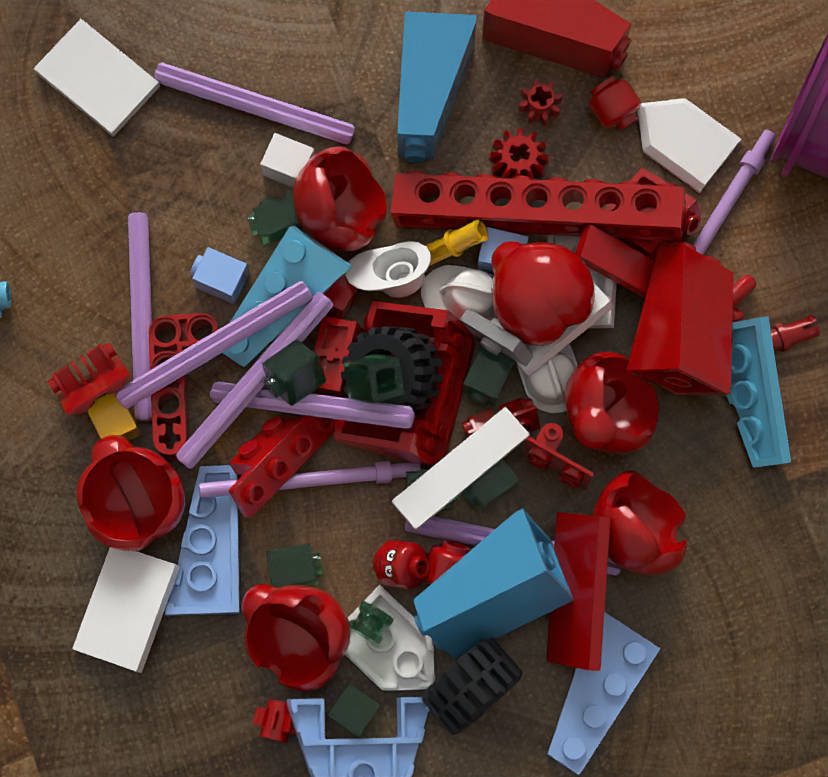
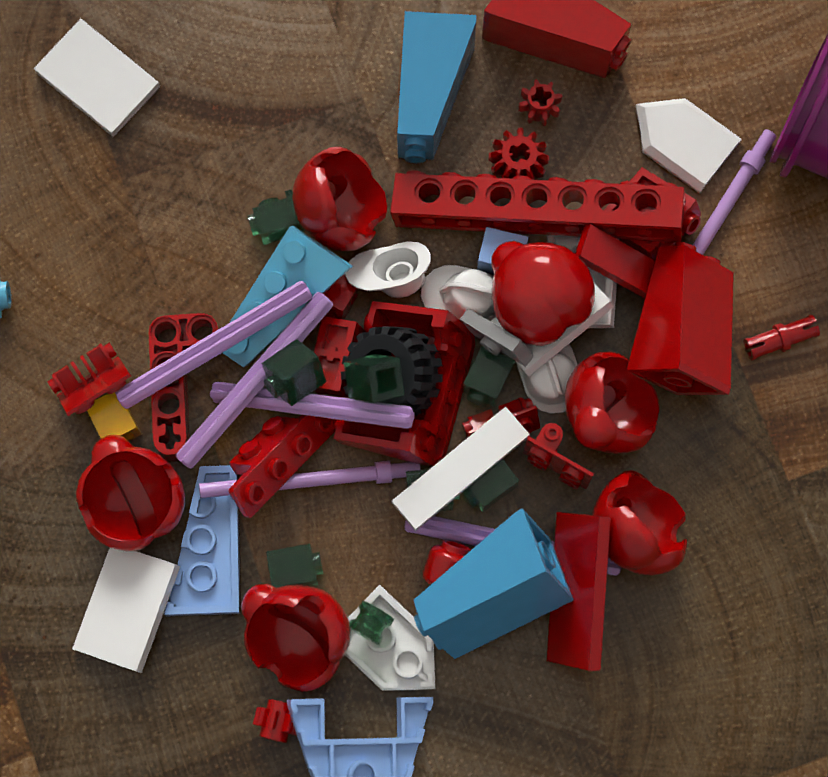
lavender axle [128,212,152,422] -> none
lavender axle [154,63,355,145] -> none
light blue brick [191,247,250,305] -> none
white brick [260,133,315,187] -> none
clear green brick [328,684,381,738] -> none
red head [373,539,430,590] -> none
black tyre [421,637,523,735] -> none
yellow axle [425,219,488,265] -> none
light blue wing [547,612,660,776] -> none
red head [589,76,642,131] -> none
medium azure wing [726,317,791,467] -> none
red arm [732,274,757,323] -> none

